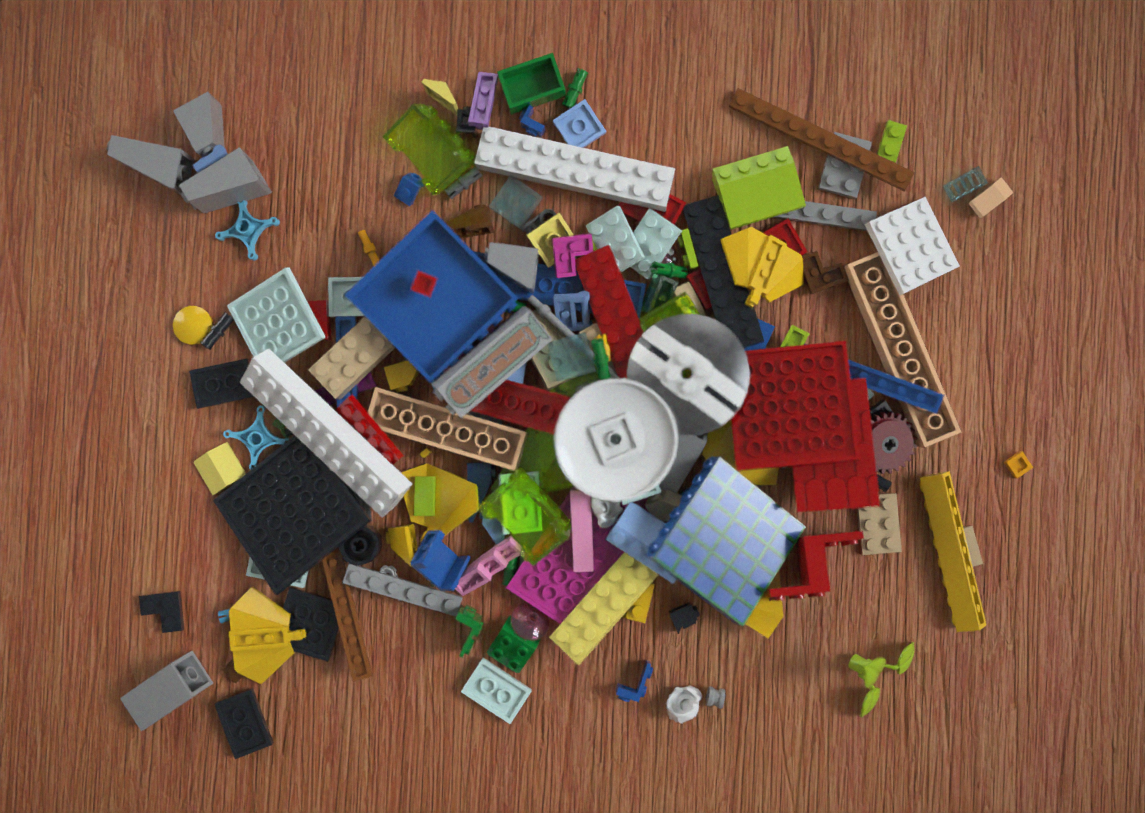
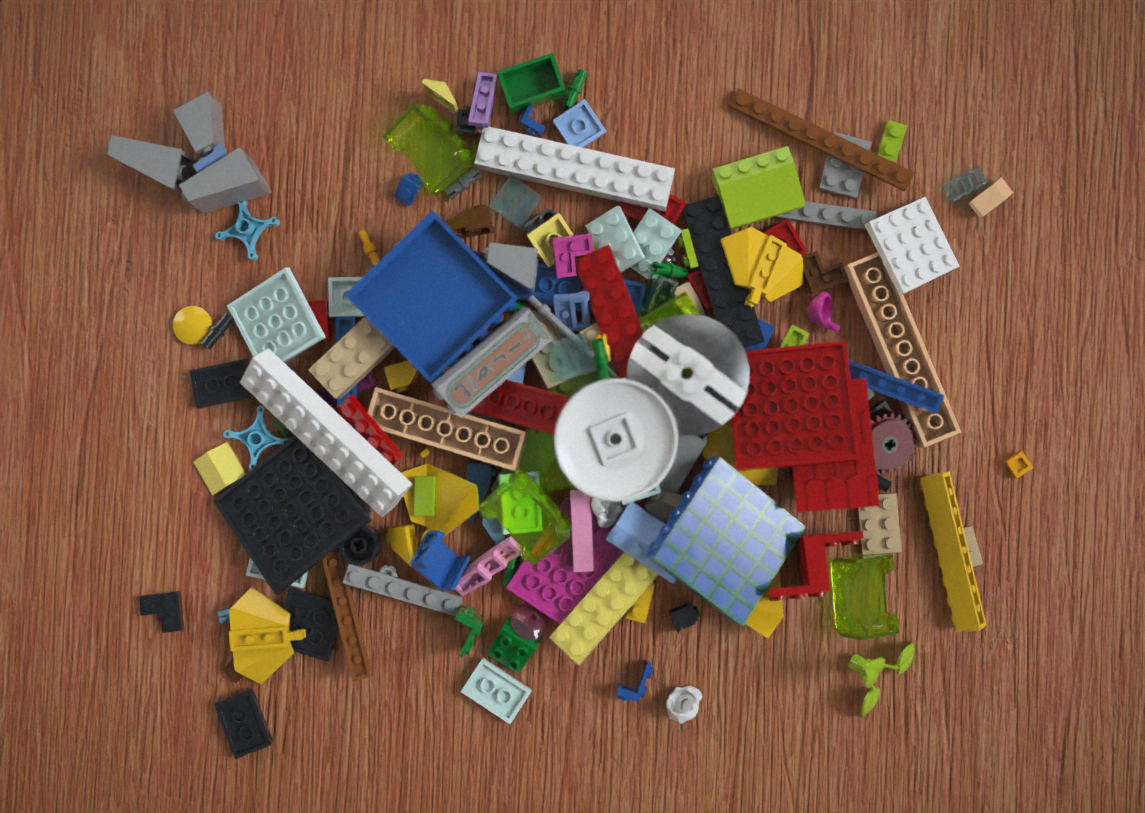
light grey slope [120,651,213,731] -> none
red plate [411,271,438,298] -> none
light grey wheel [706,686,725,709] -> none
none -> dark pink hat [806,292,840,332]
none -> clear neon green windscreen [831,554,900,640]

